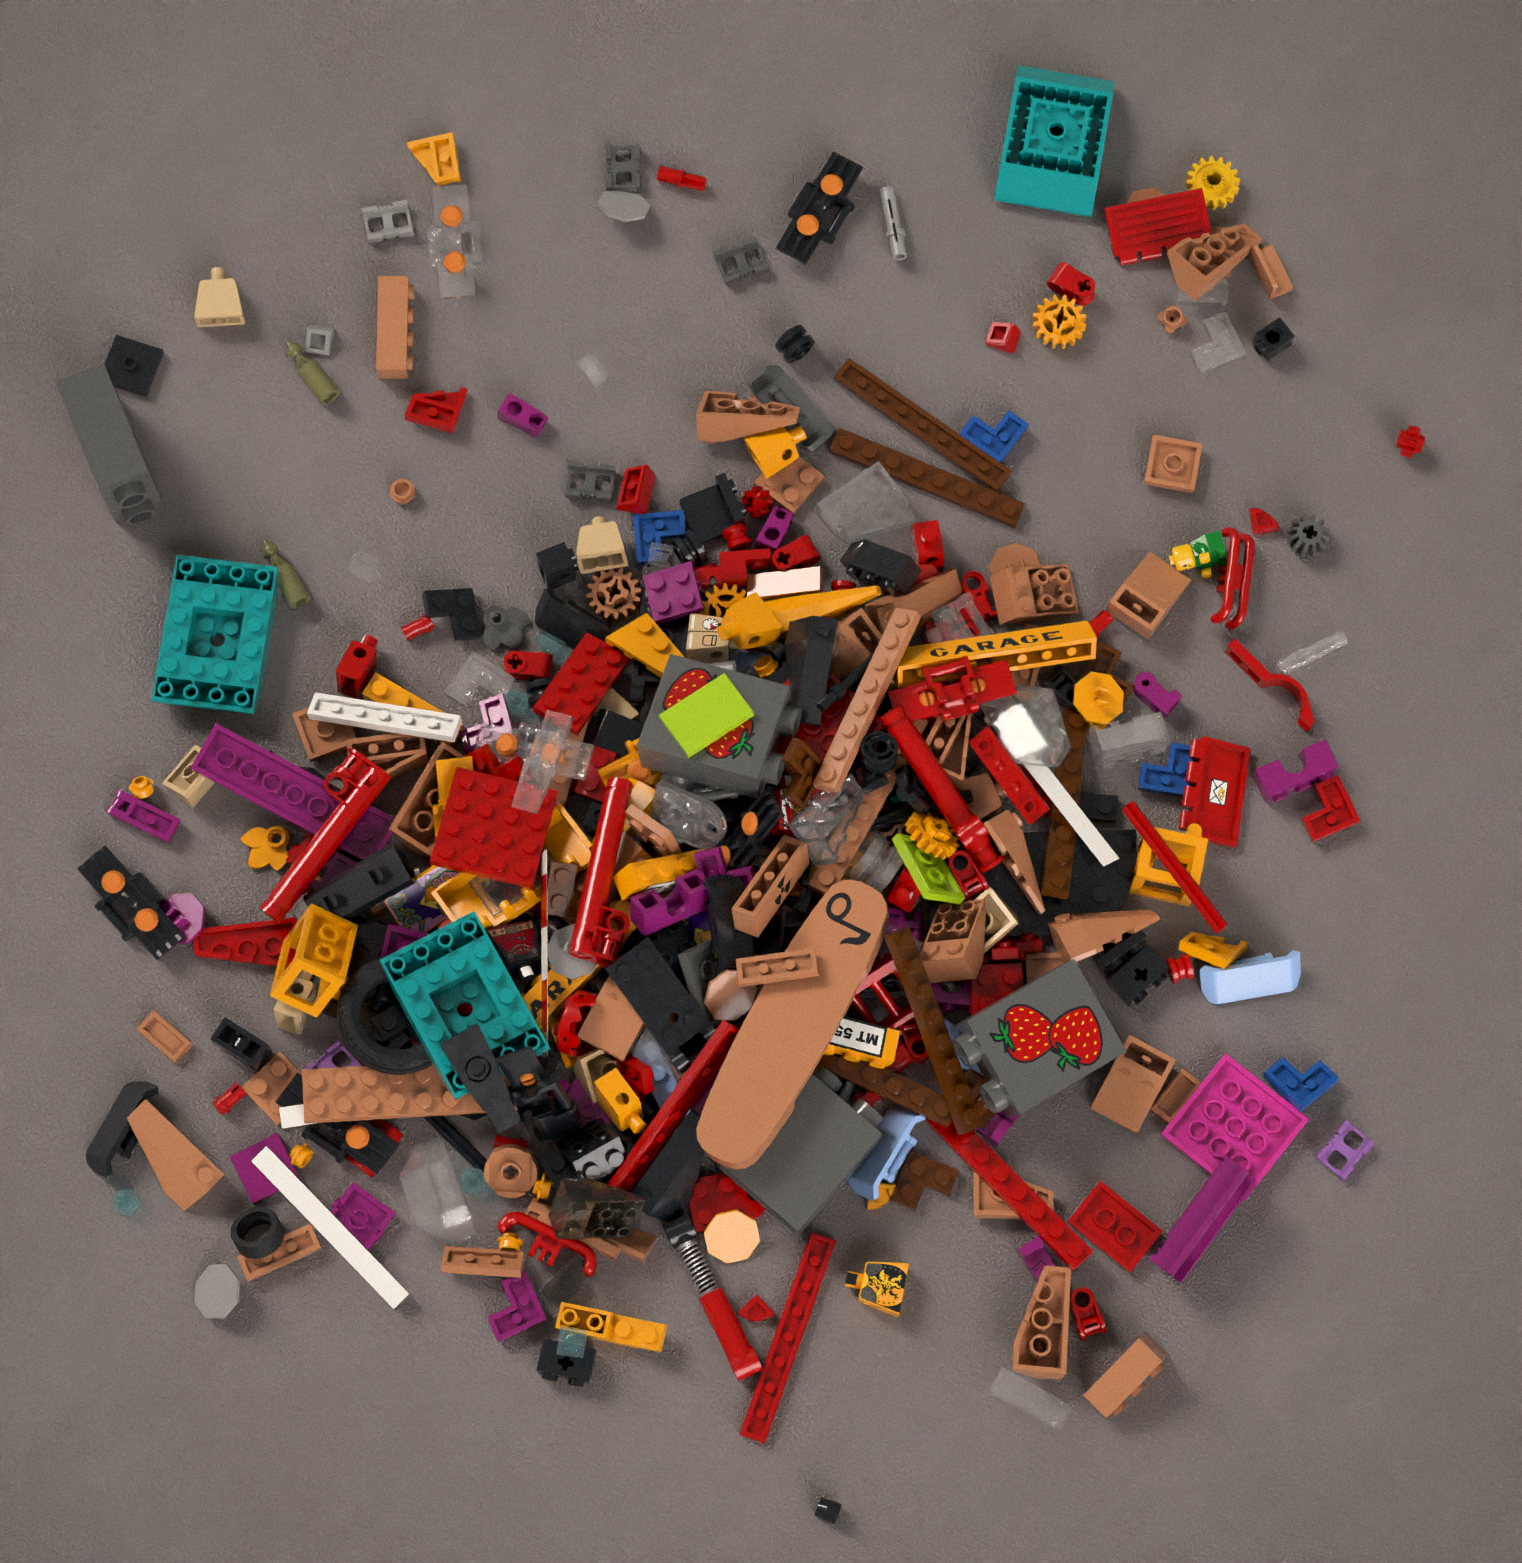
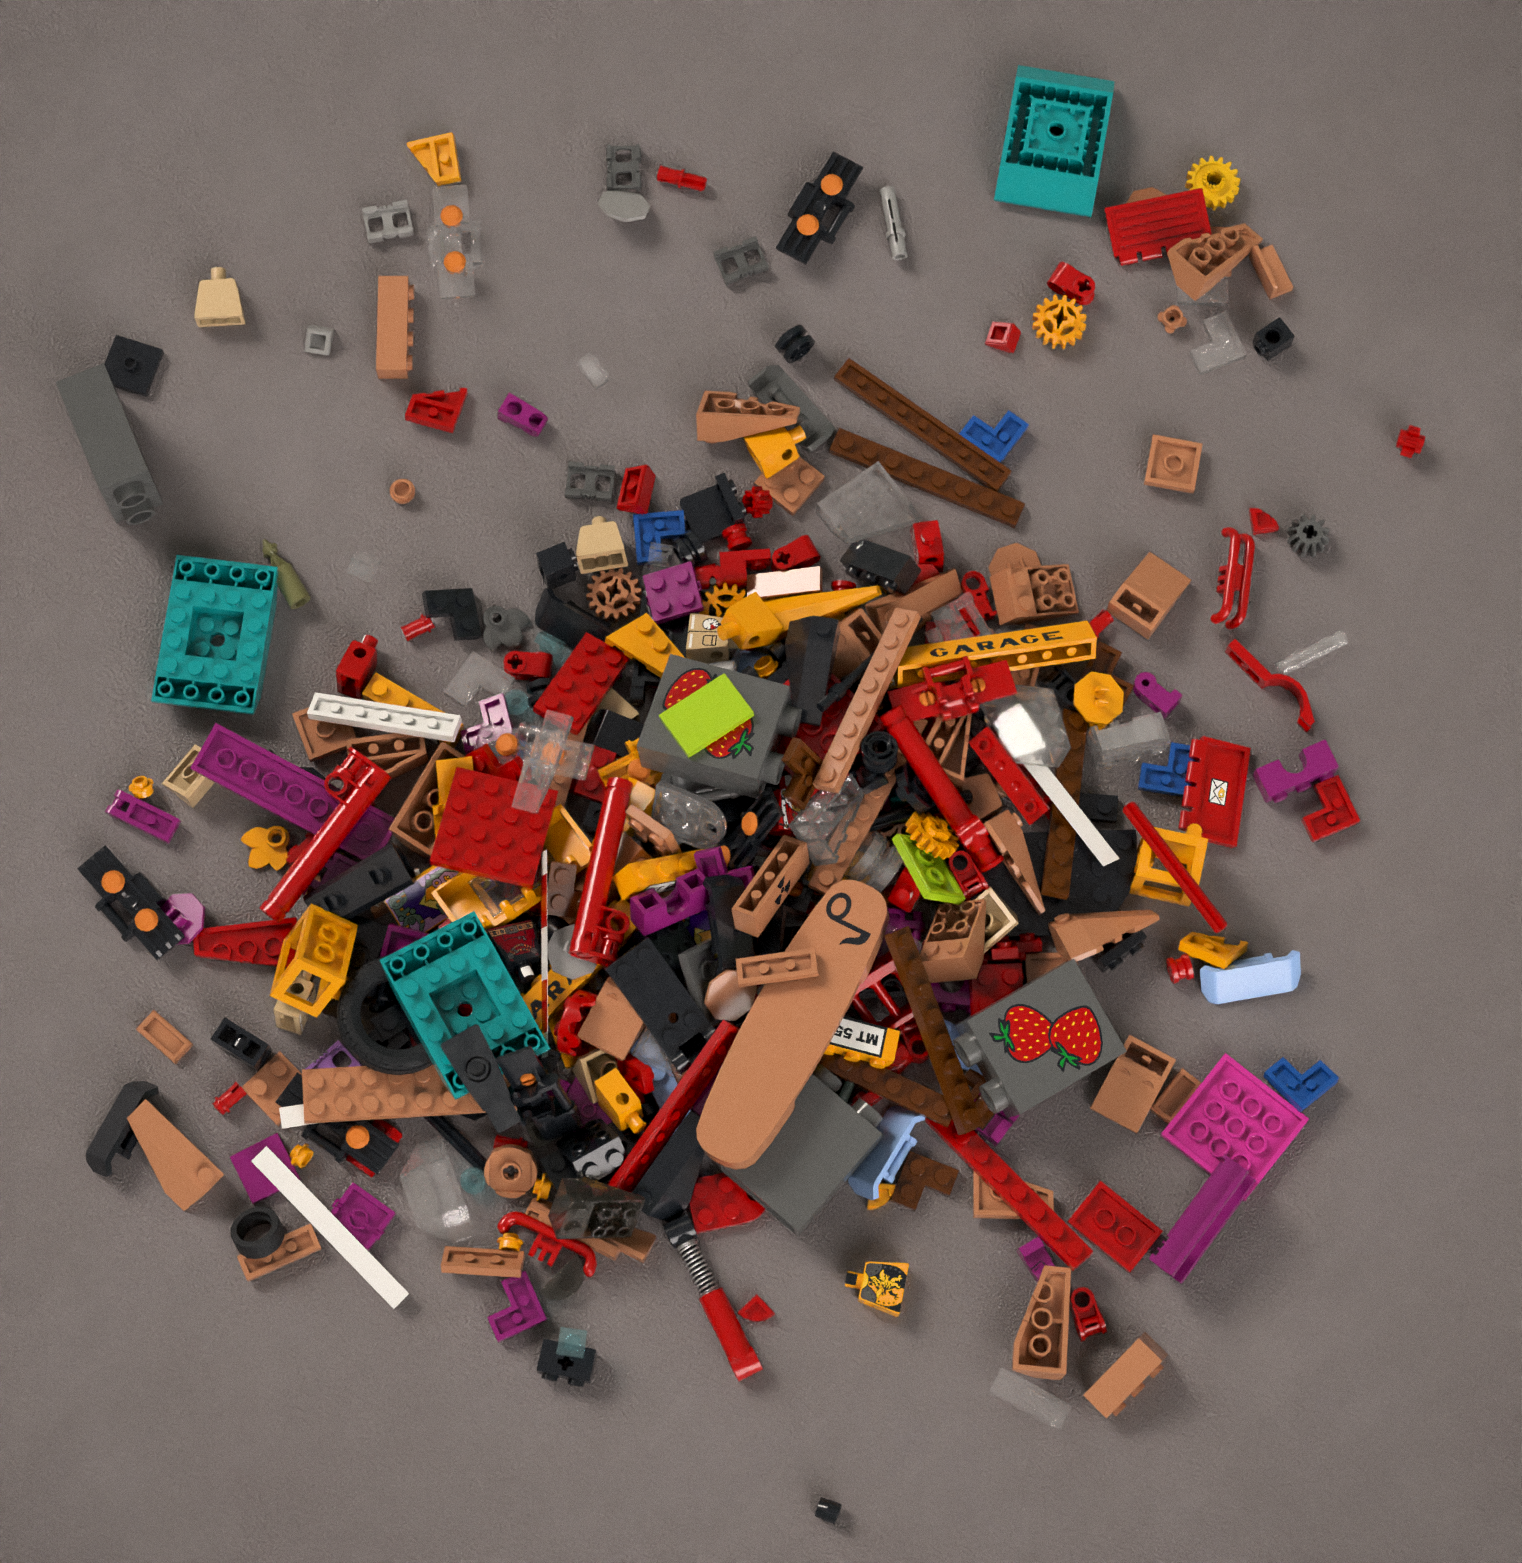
clear light blue plate [112,1189,139,1216] -> none
light grey piece [194,1264,240,1319] -> none
olive wheel [285,340,340,405] -> none
light orange slope [555,1302,667,1352] -> none
light orange piece [704,1209,760,1263] -> none
red tile [739,1232,836,1444] -> none
magenta leg [755,505,795,557] -> none
black brick [1107,944,1169,1007] -> none
piece [1169,531,1227,579] -> none
medium lavender piece [1314,1120,1374,1182] -> none

